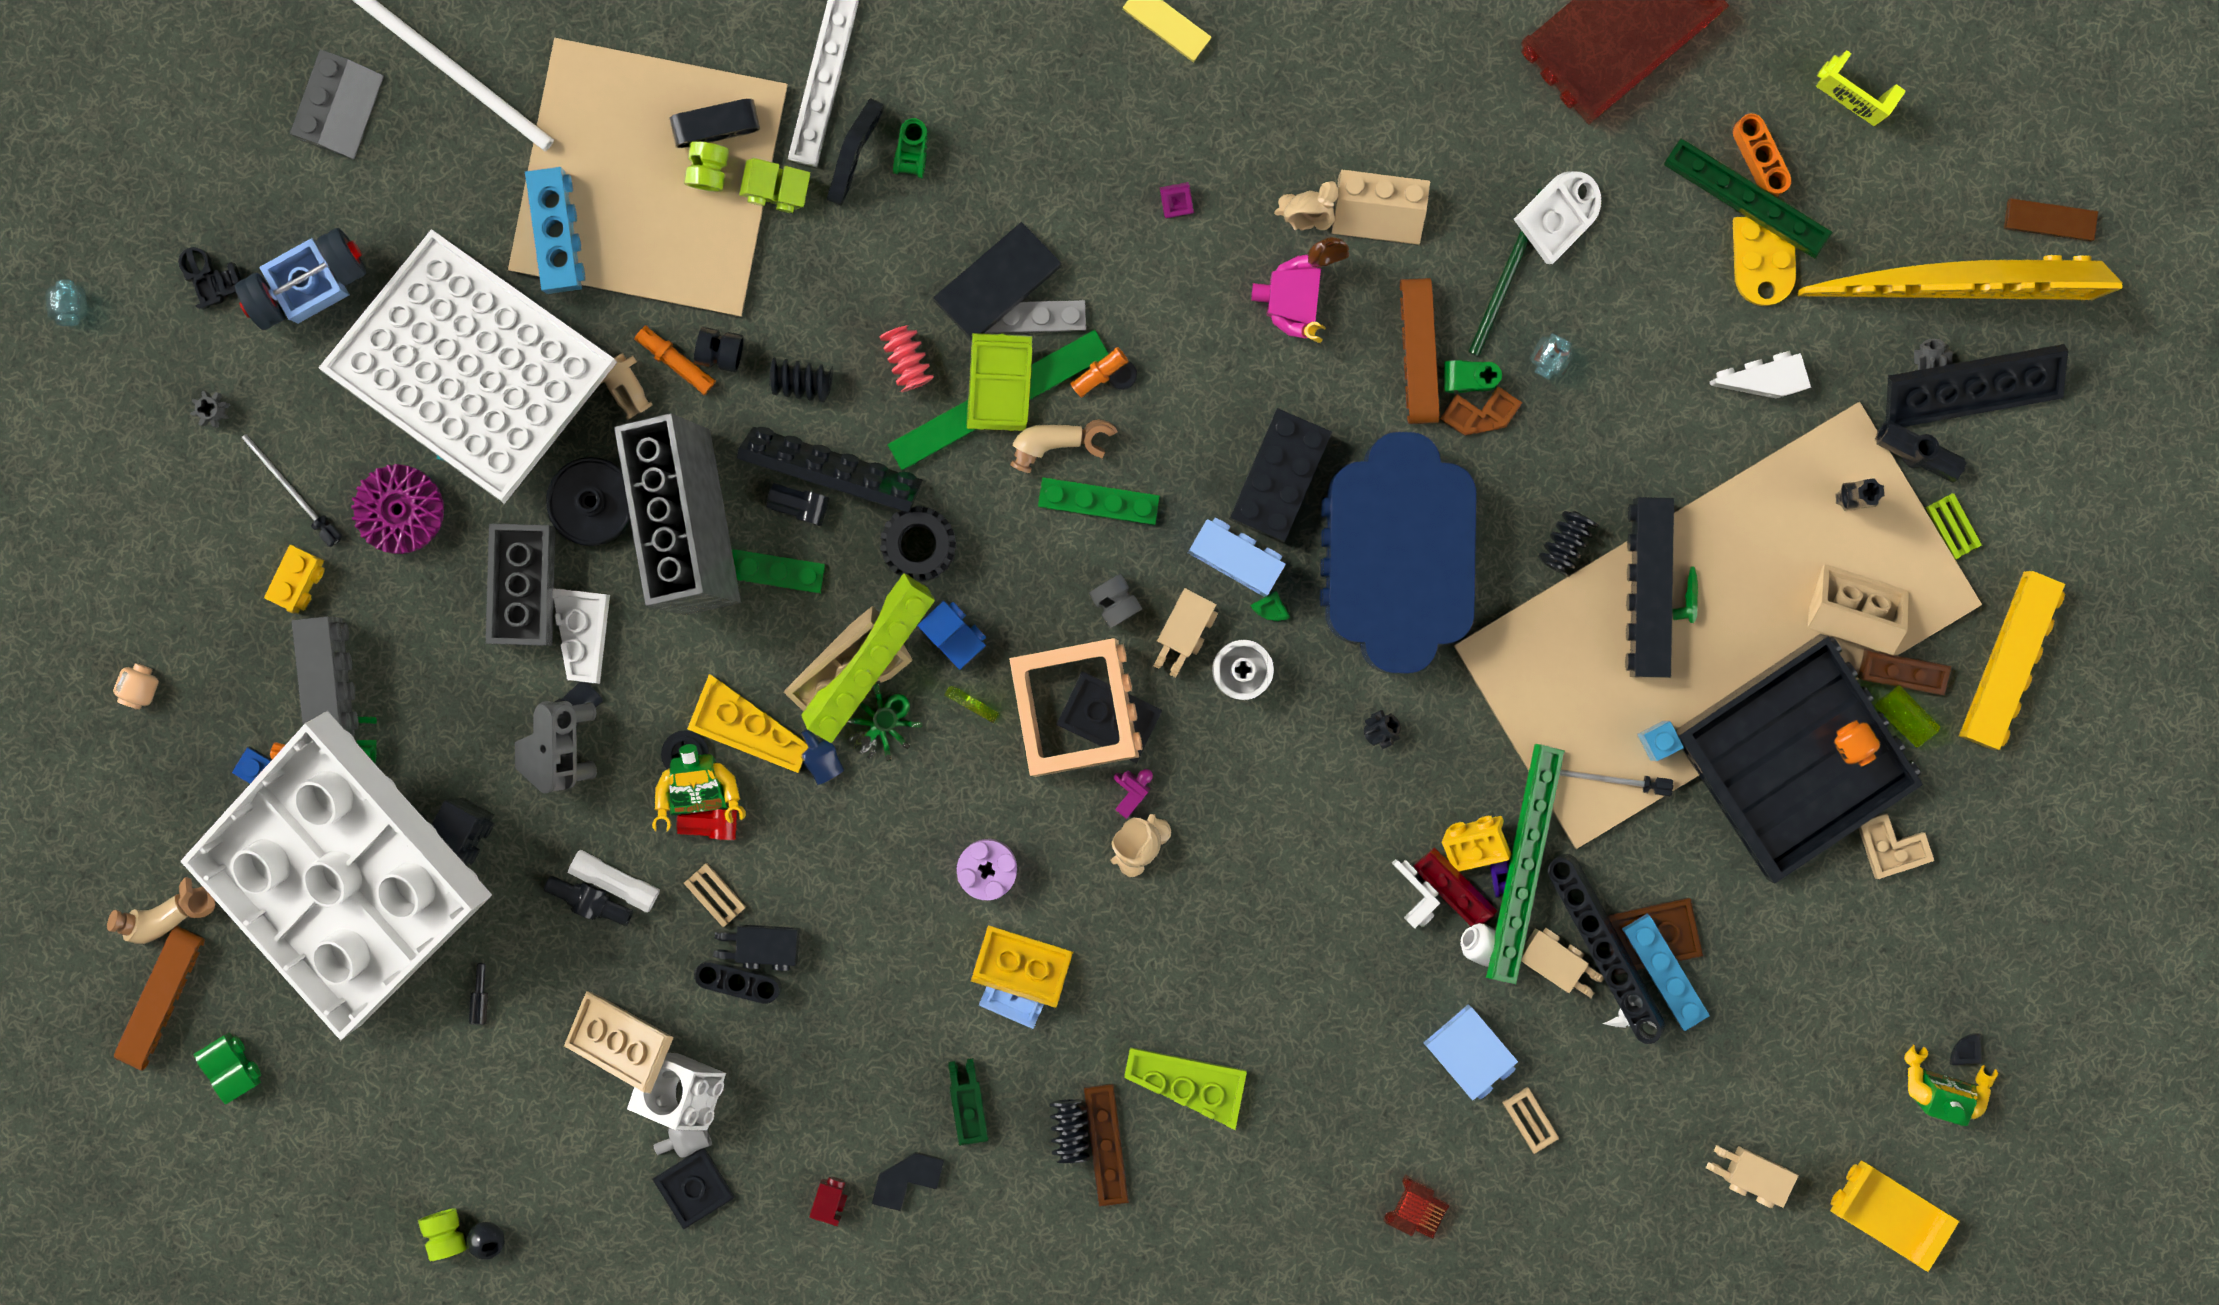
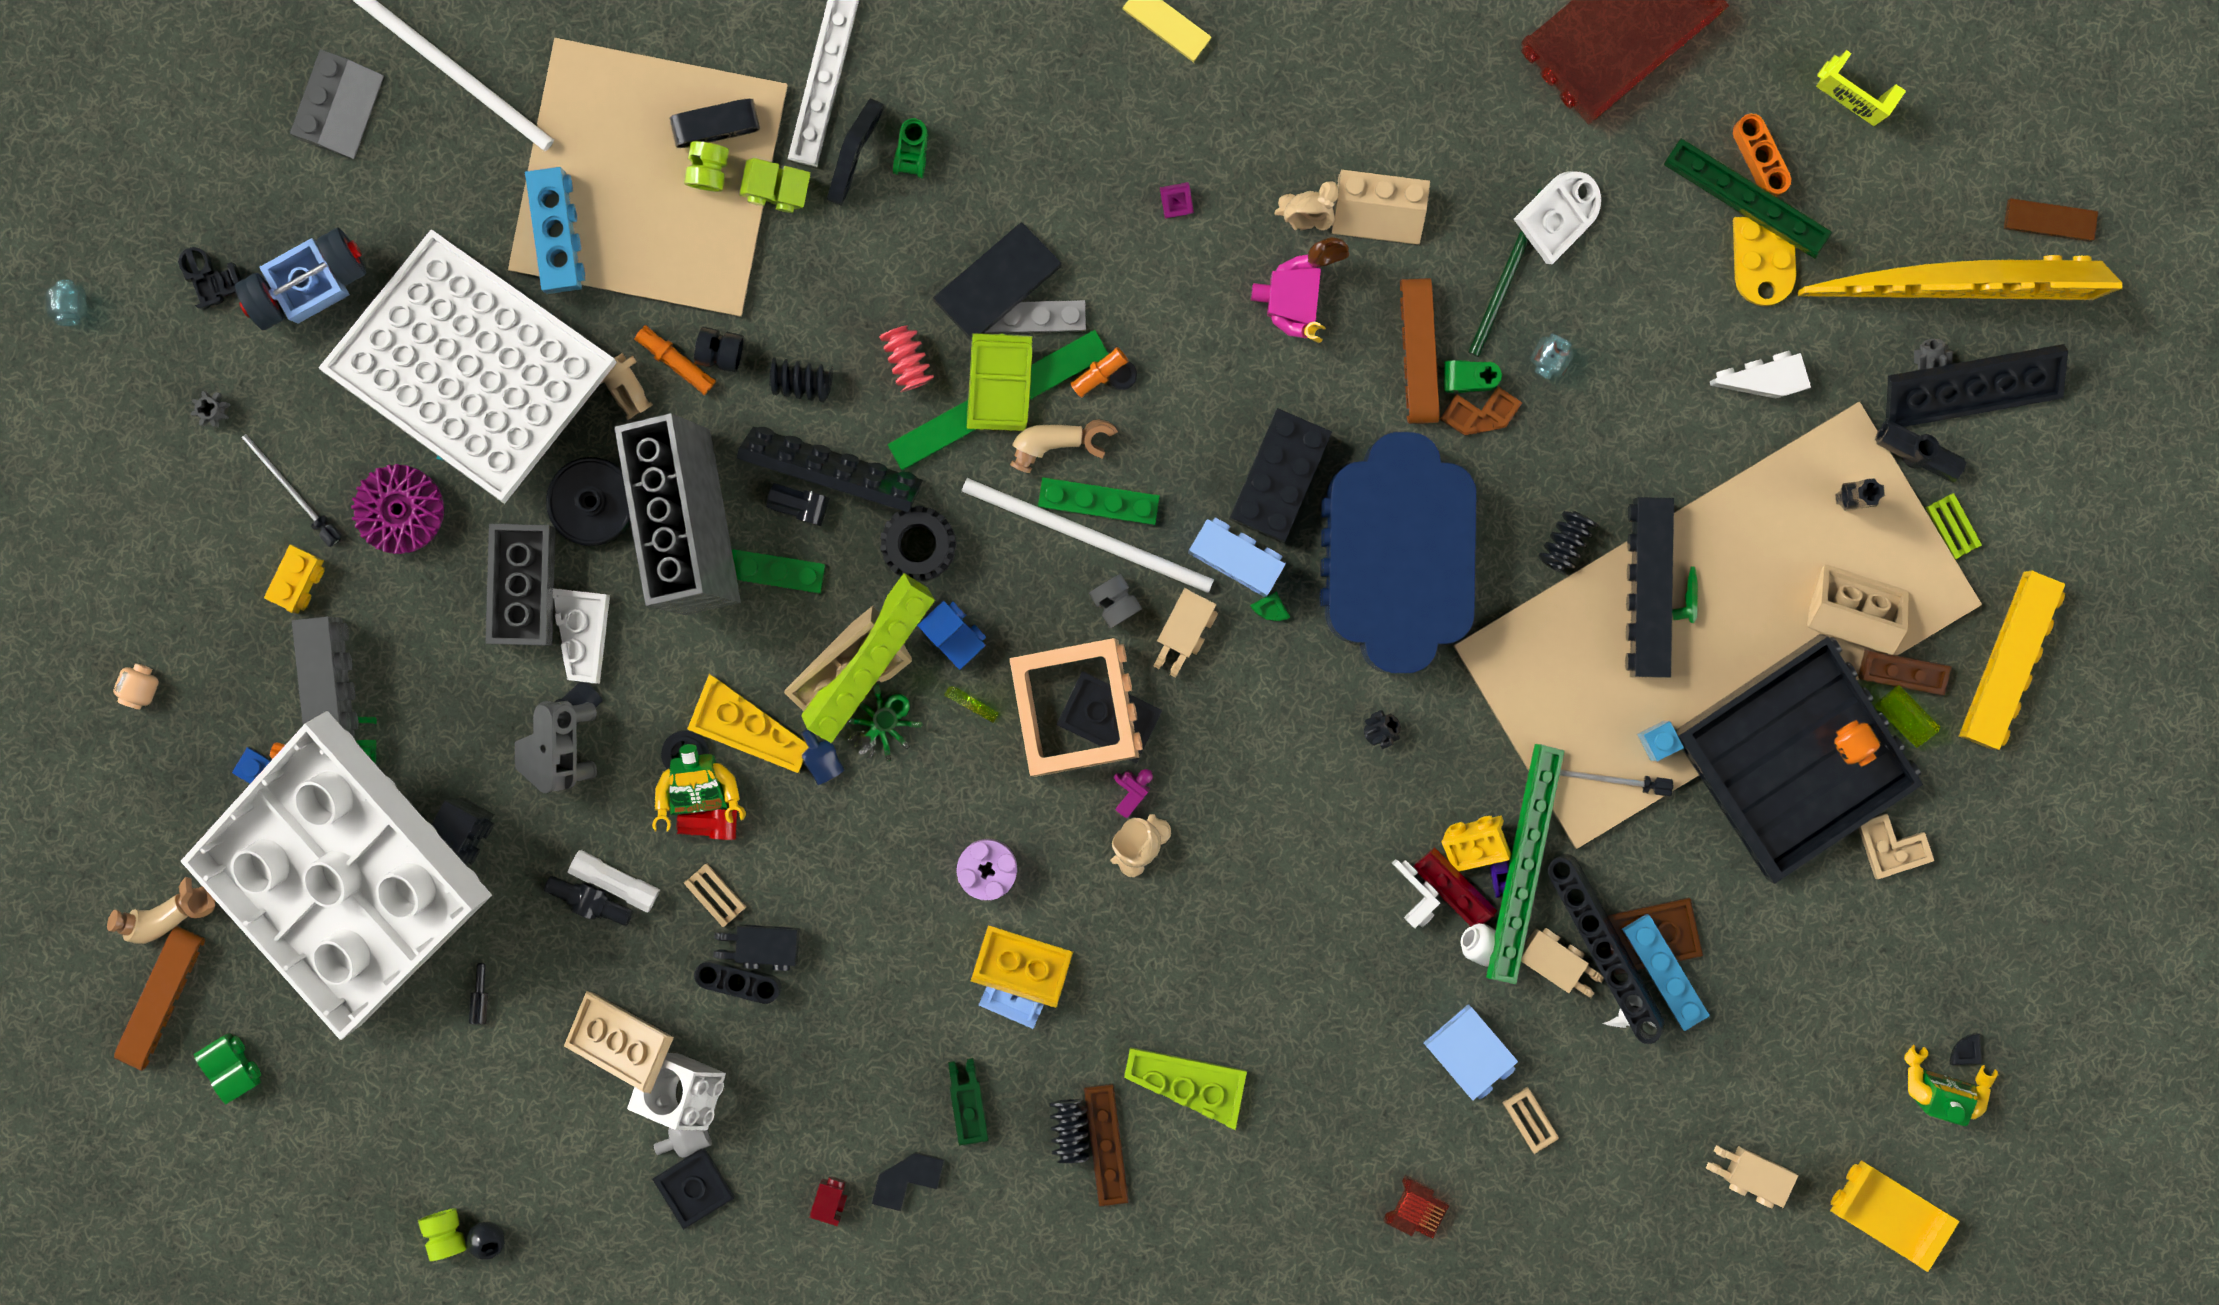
white brick [1212,640,1274,700] -> none
none -> white piece [962,478,1214,593]

